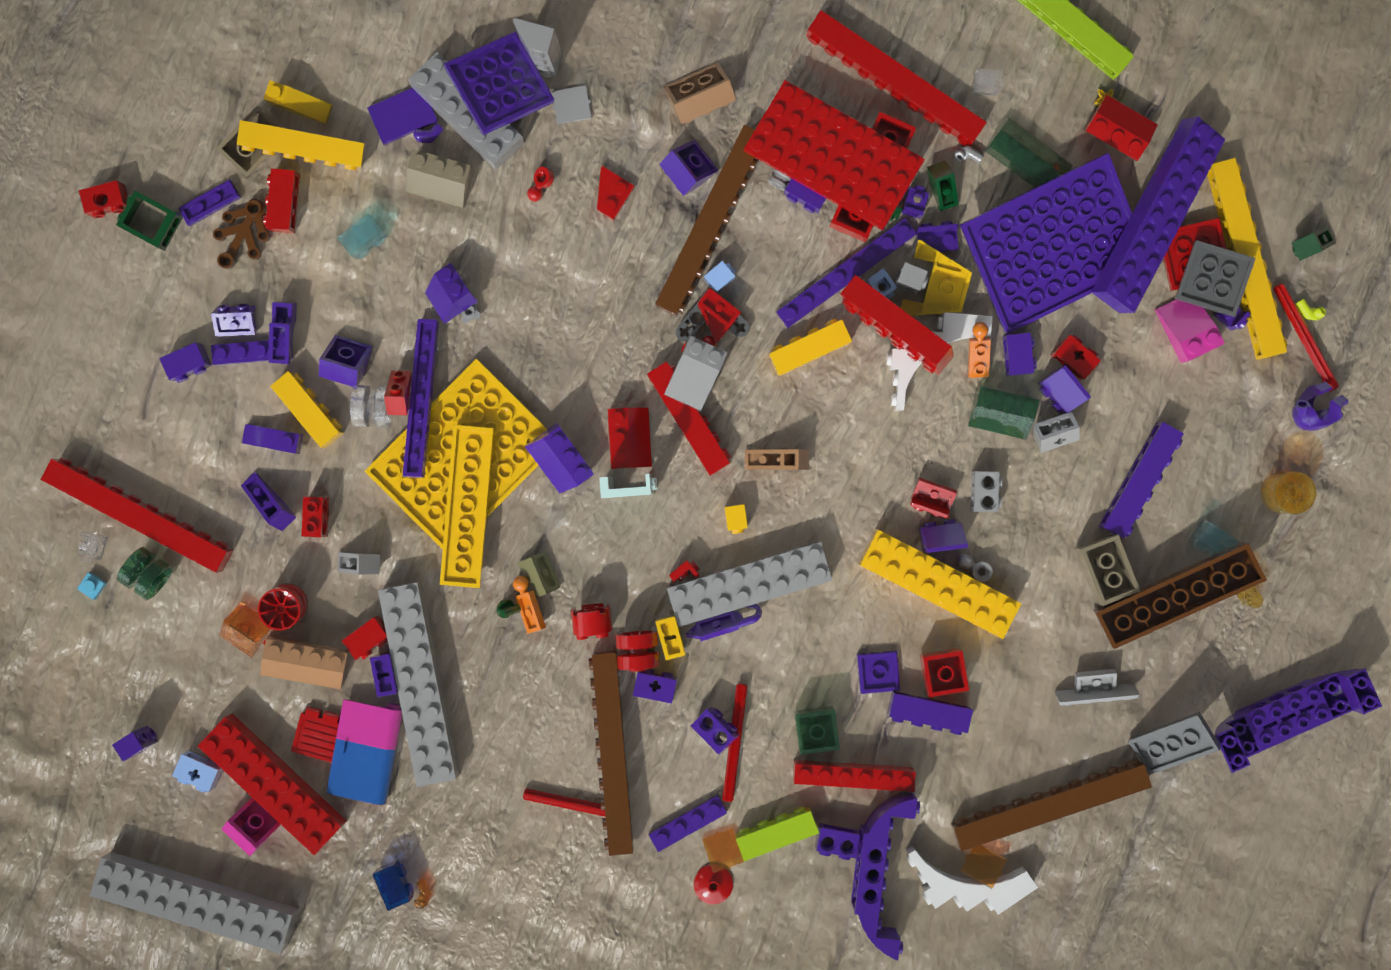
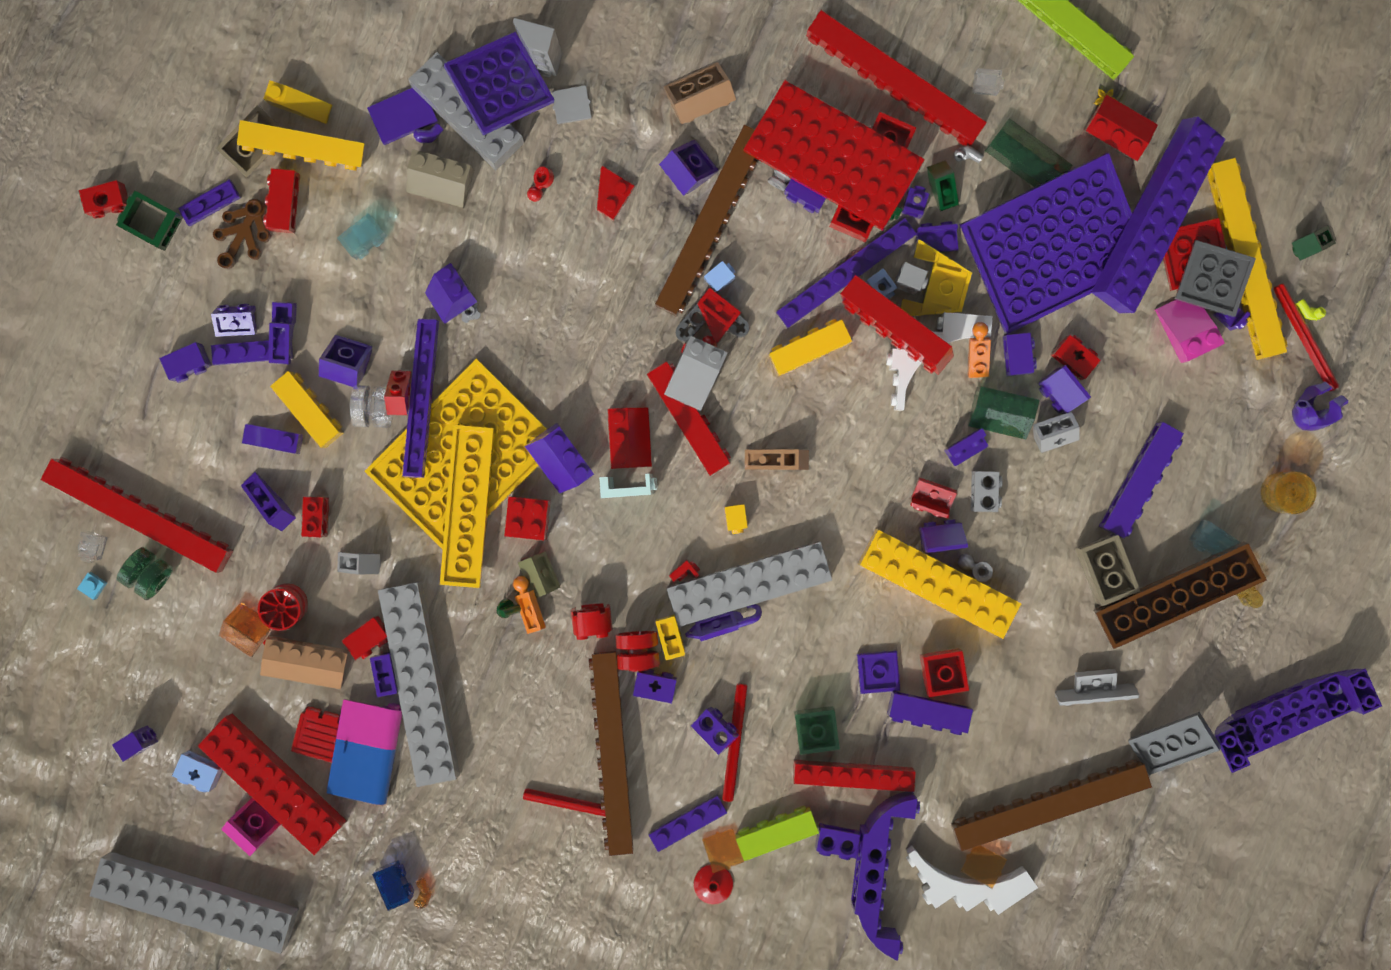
none -> red brick [504,496,551,541]
none -> dark purple bracket [944,429,988,466]

